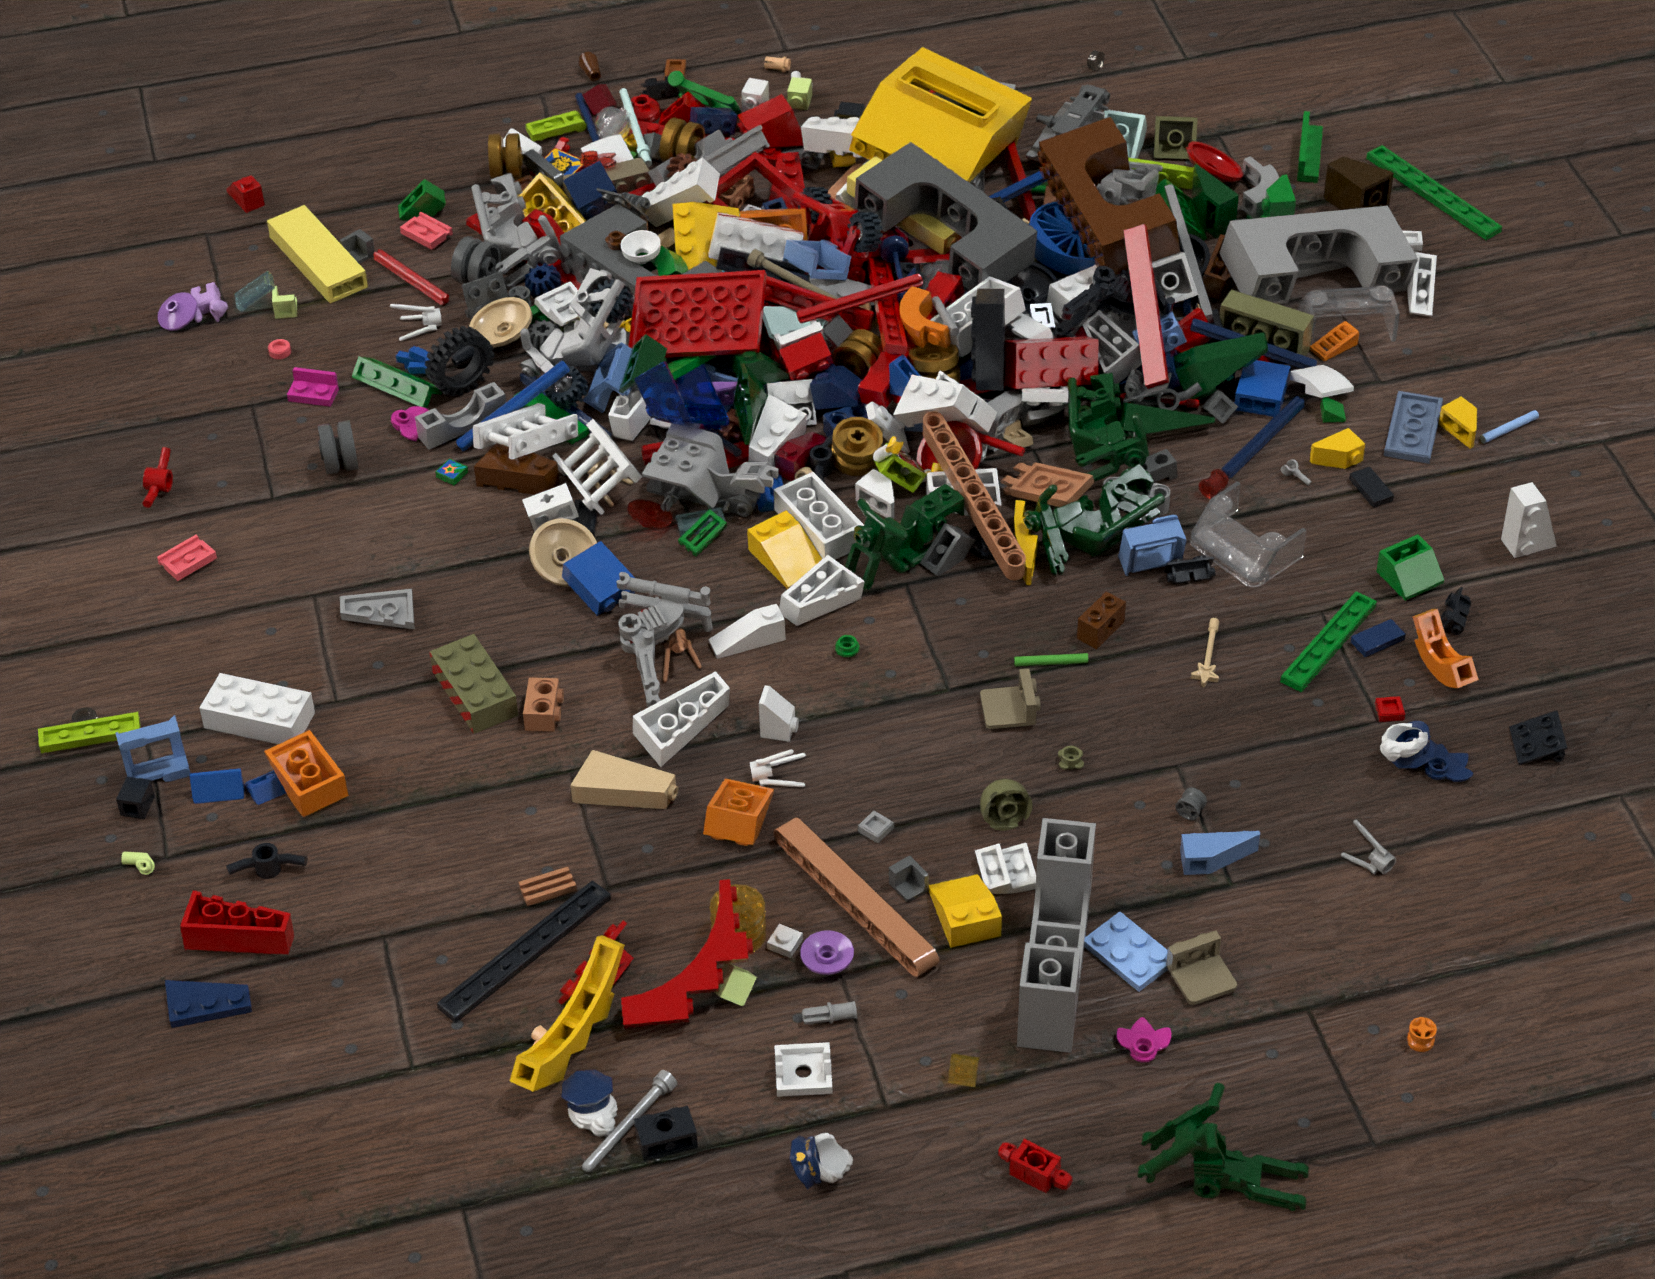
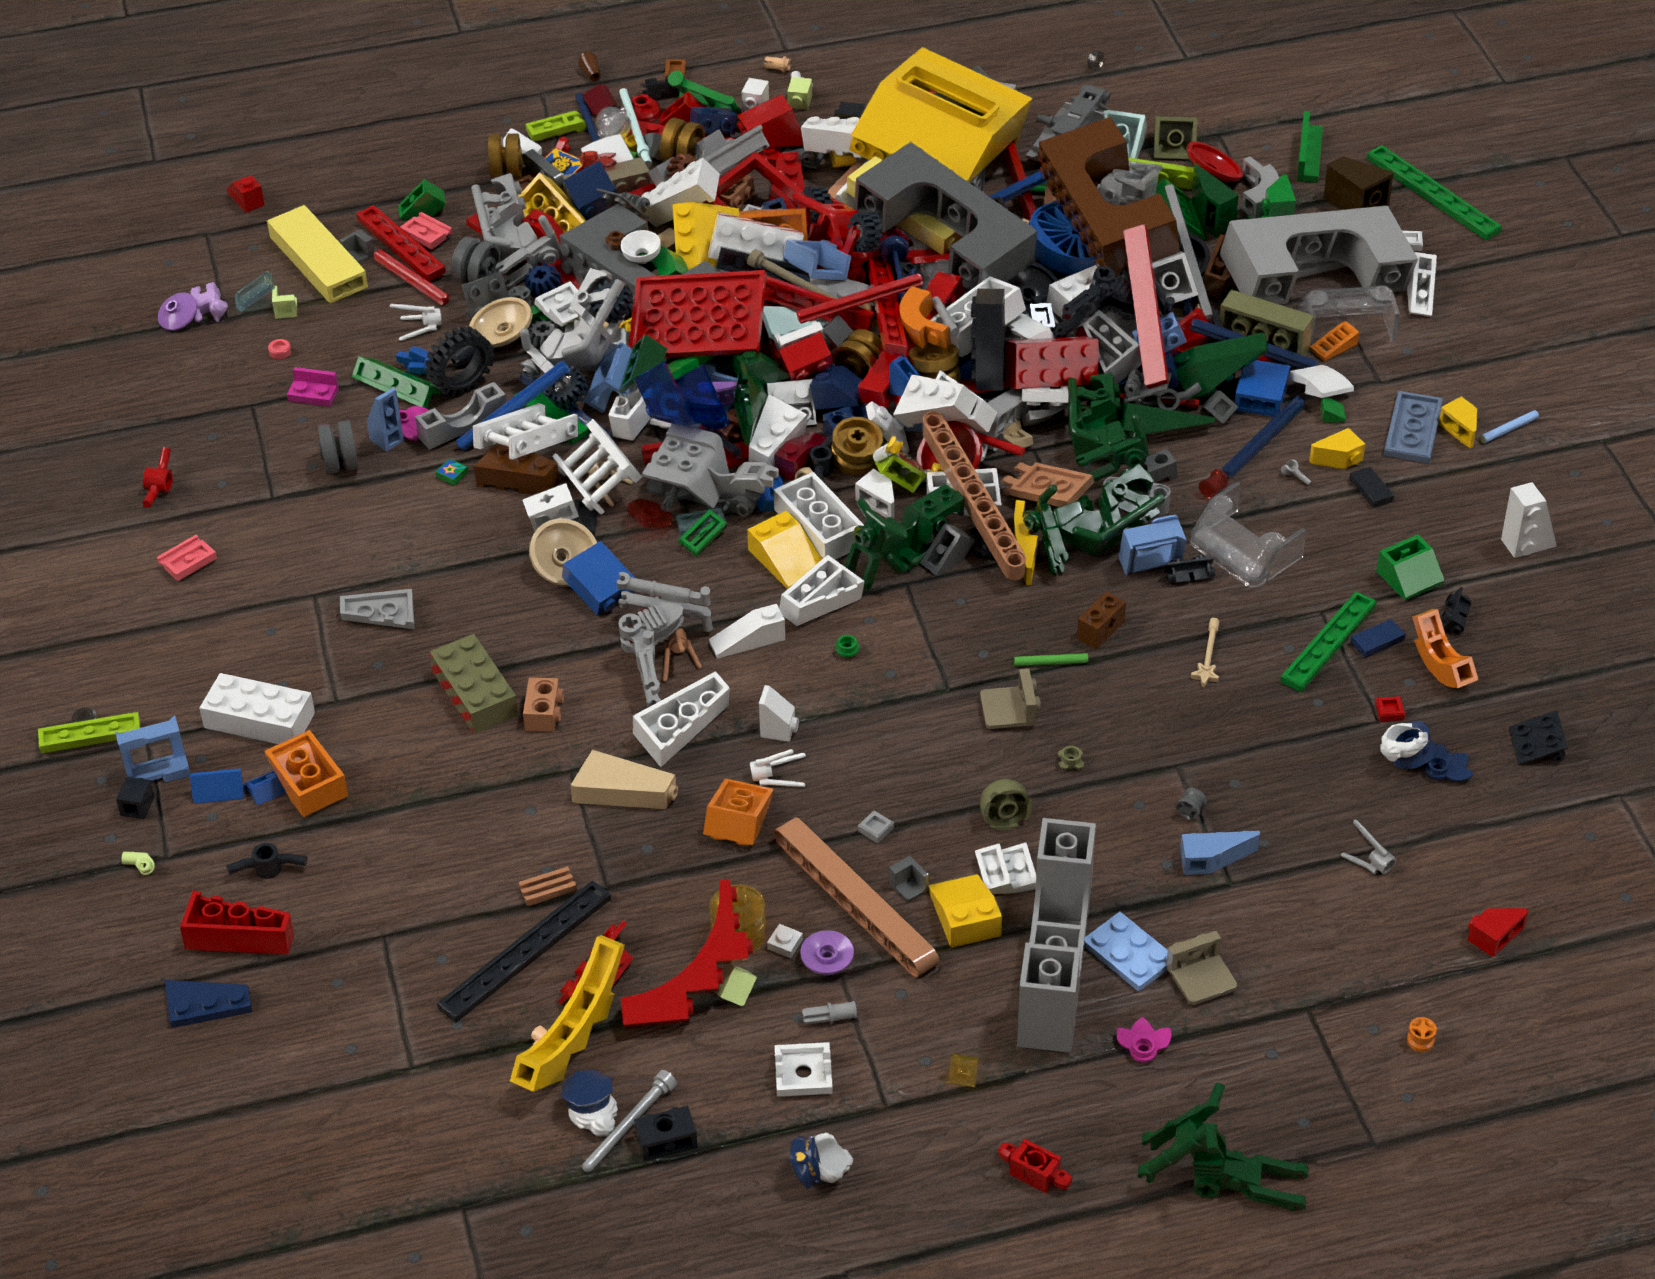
none -> red plate [356,205,446,281]
none -> medium blue slope [367,388,404,451]
none -> red slope [1468,908,1529,958]

